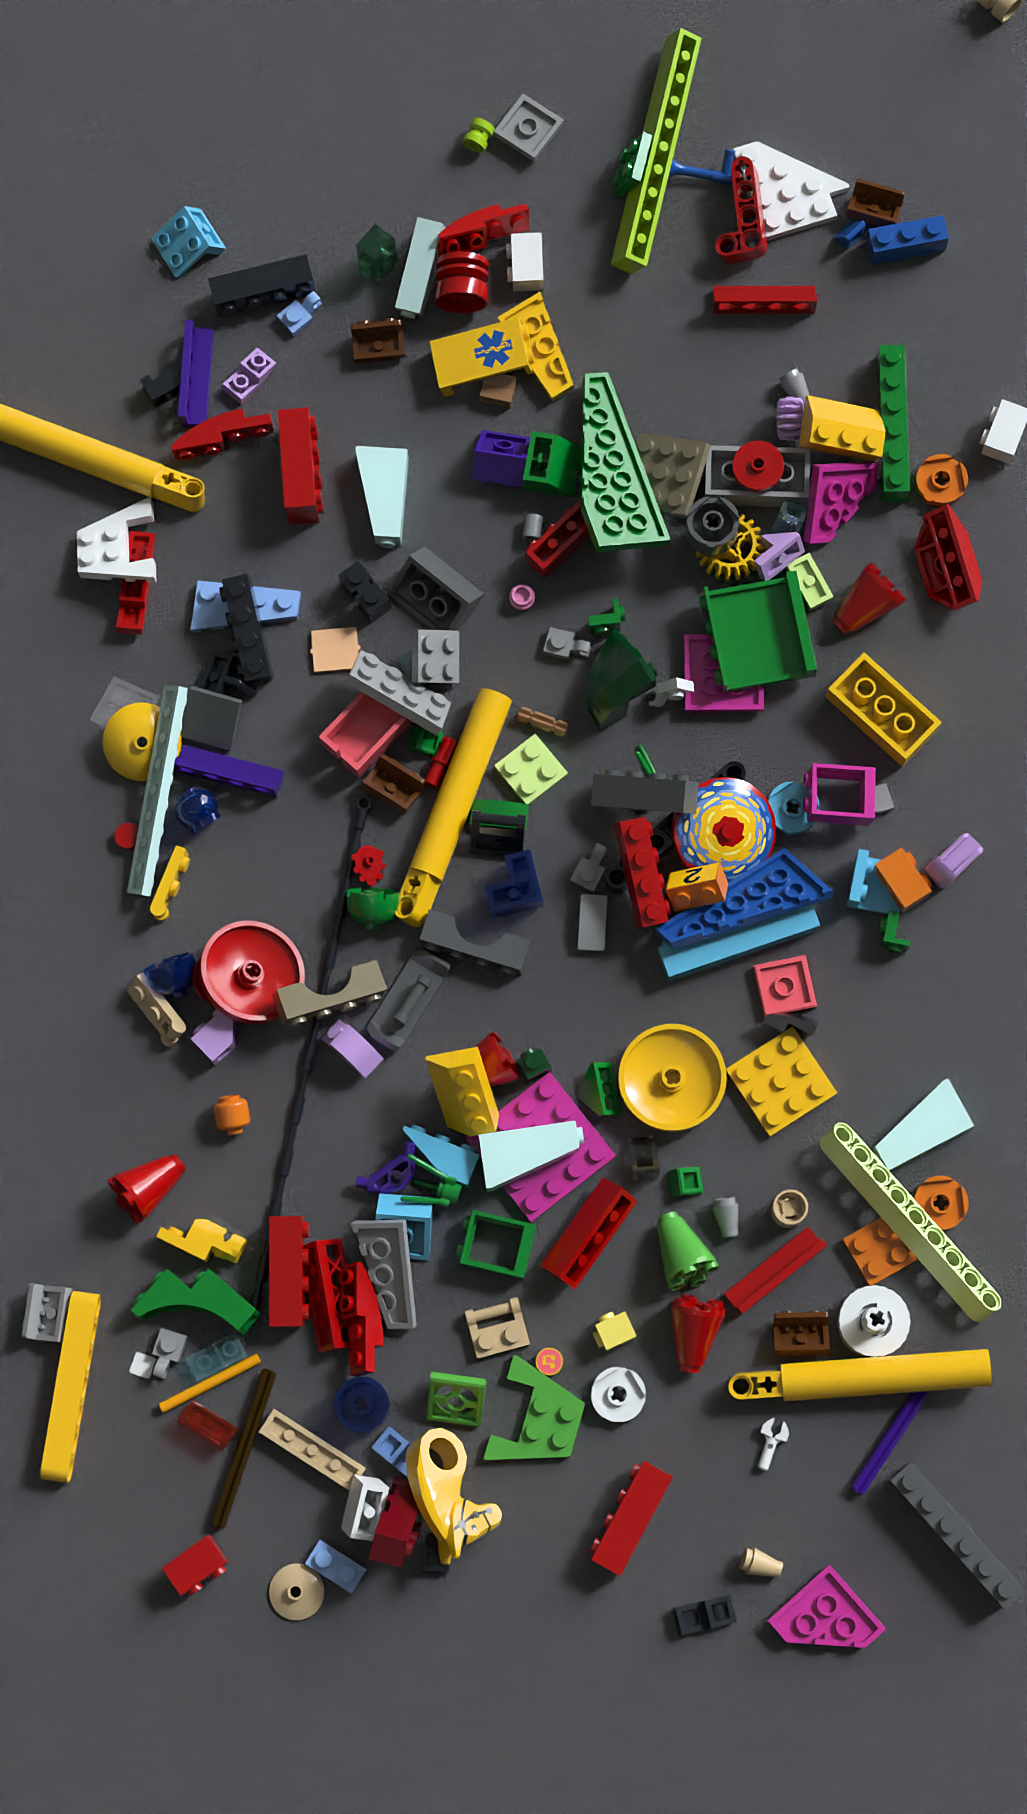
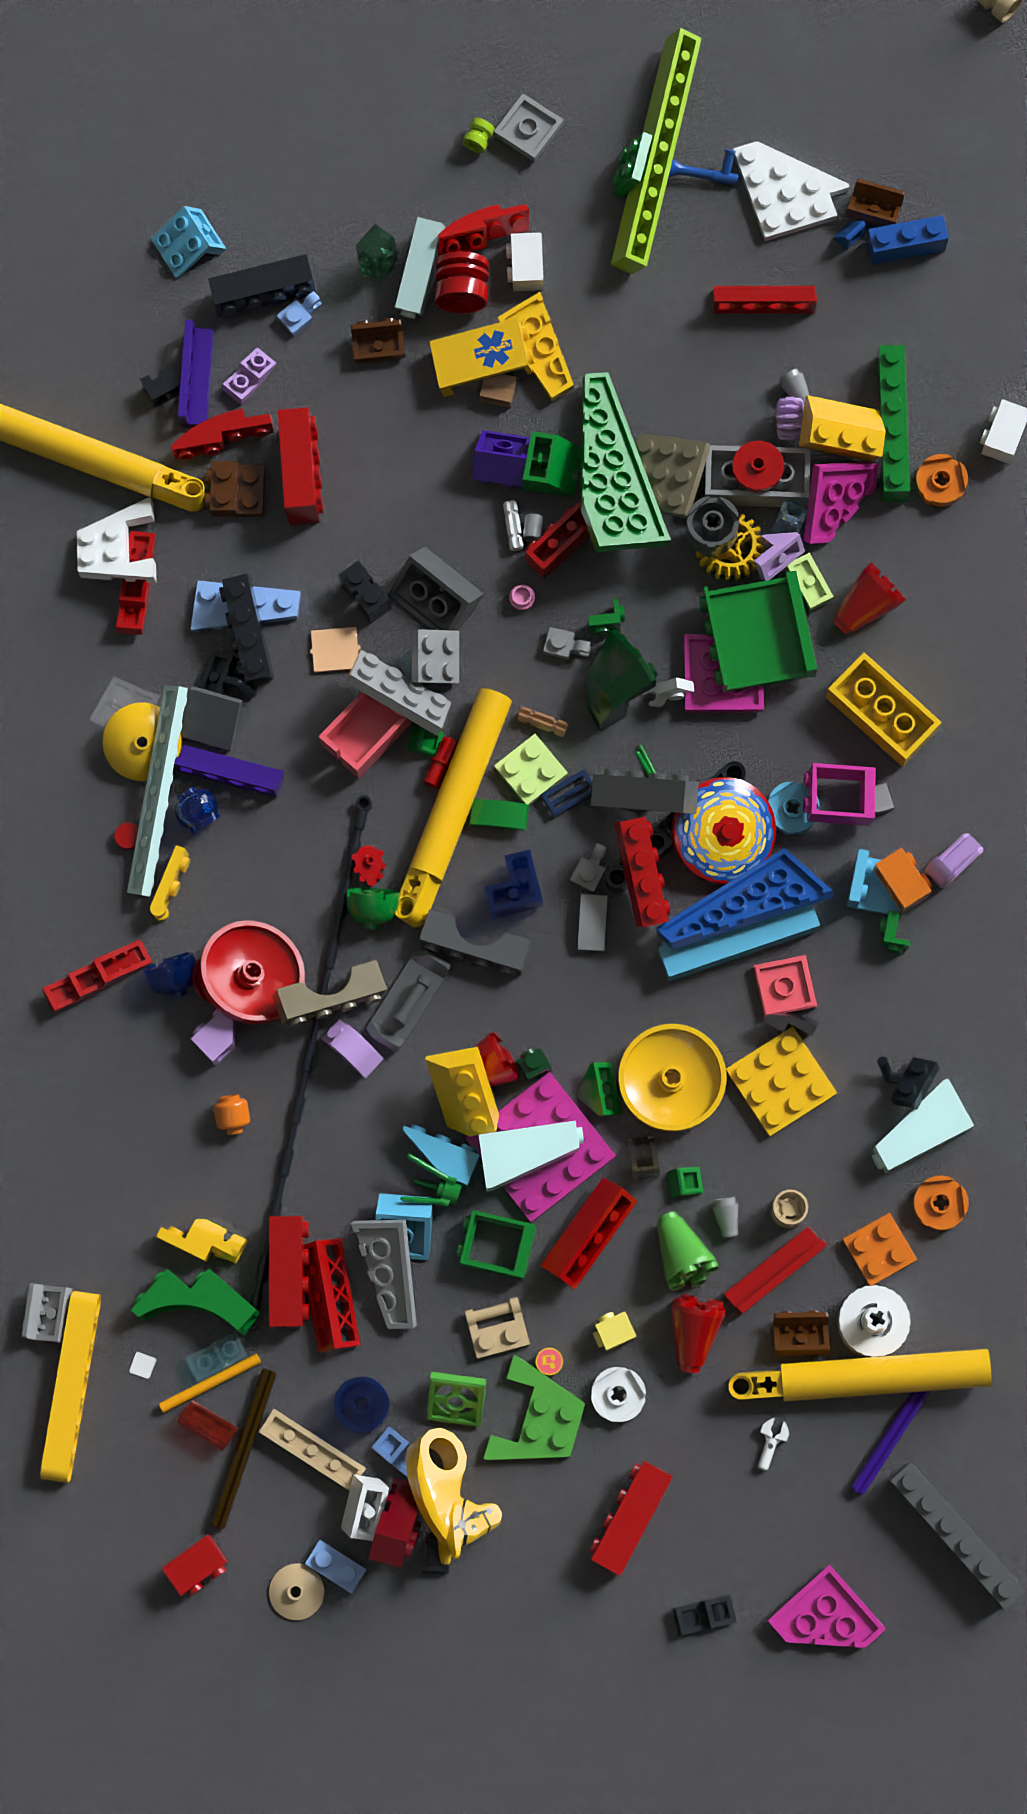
red cone [107,1154,186,1225] -> none
tan plate [126,972,186,1047] -> none
light grey plate [152,1328,188,1379] -> none
red slope [340,1262,383,1377] -> none
dark purple piece [355,1142,416,1194] -> none
light aqua slope [356,446,409,548] -> none
reddish brown bracket [361,754,425,815] -> none
black plate [470,809,526,858] -> none
orange brick [666,862,728,912] -> none
red beam [715,156,767,264] -> none
tan cone [740,1547,783,1578] -> none
yellowish green beam [820,1123,1001,1322] -> none
red wedge [914,504,982,611] -> none
none -> red slope [42,939,152,1014]
none -> reddish brown plate [205,461,265,517]
none -> white axle [503,500,524,551]
none -> dark blue tile [540,769,593,819]
none -> black plate [877,1056,939,1110]

